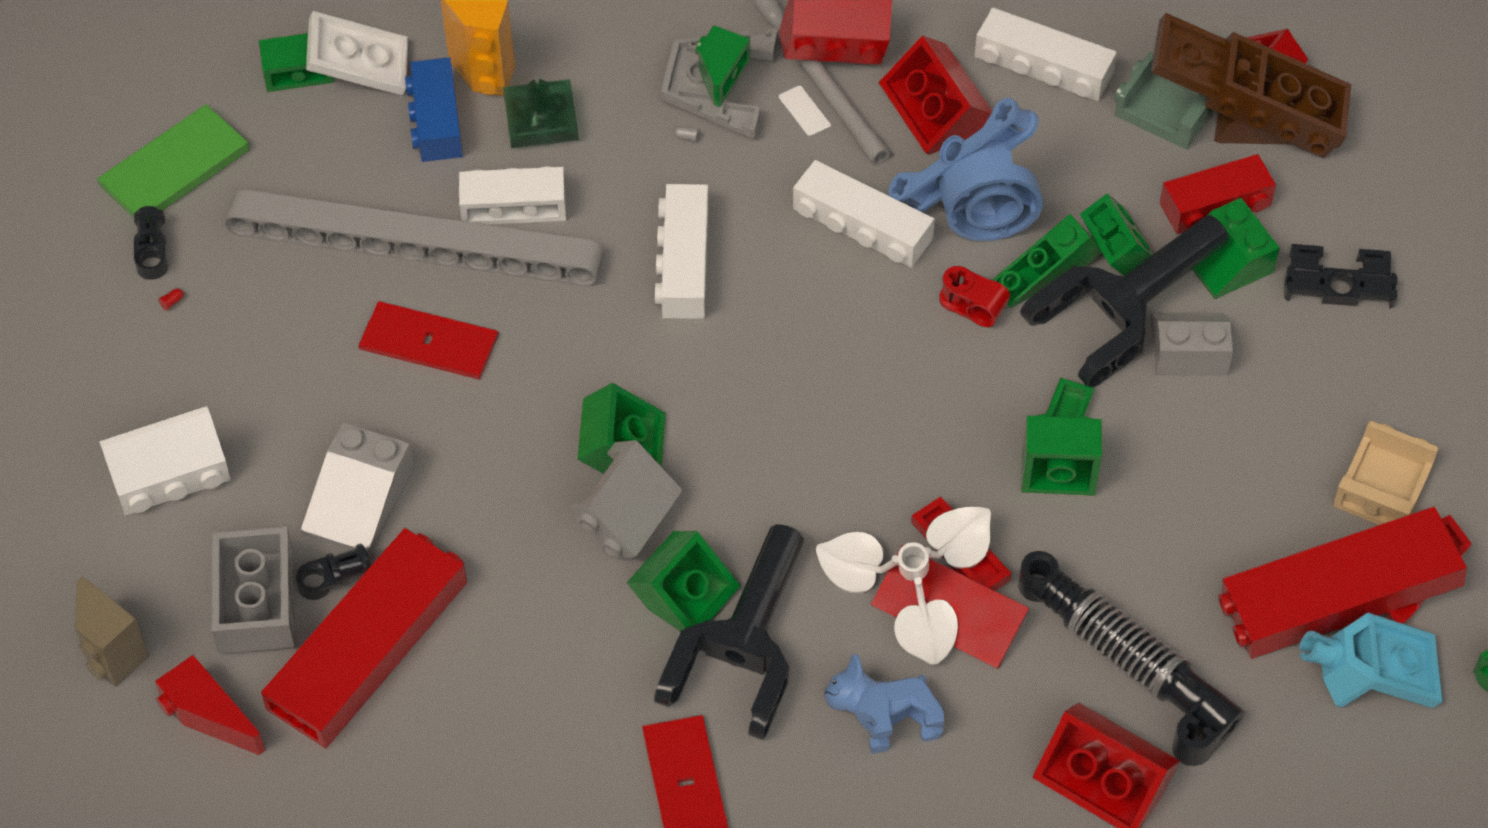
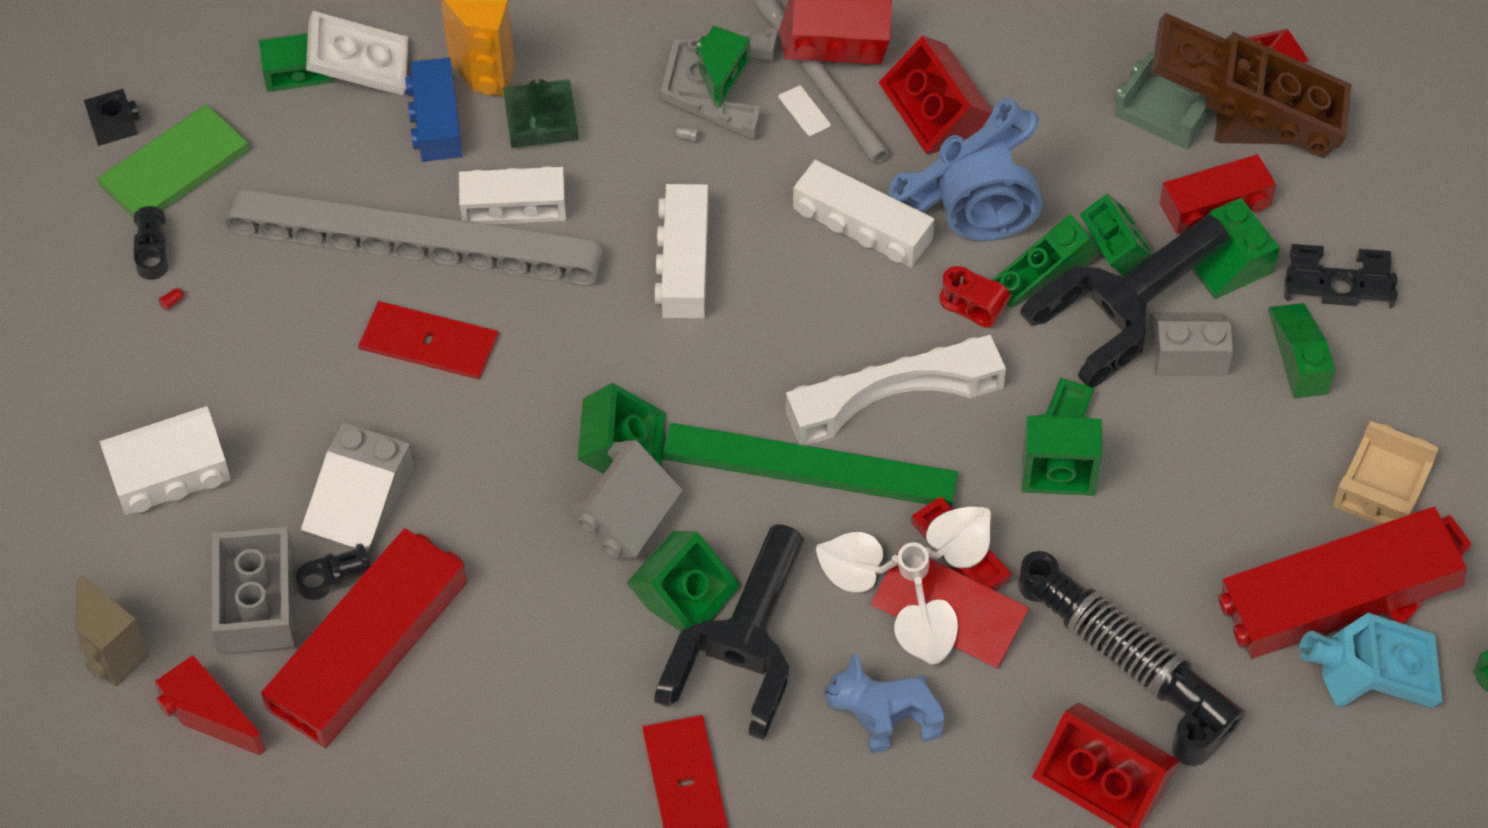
white brick [975,7,1117,102] -> none
none -> black brick [84,89,140,146]
none -> green tile [663,422,958,508]
none -> white arch [785,335,1006,445]
none -> green slope [1268,303,1335,399]

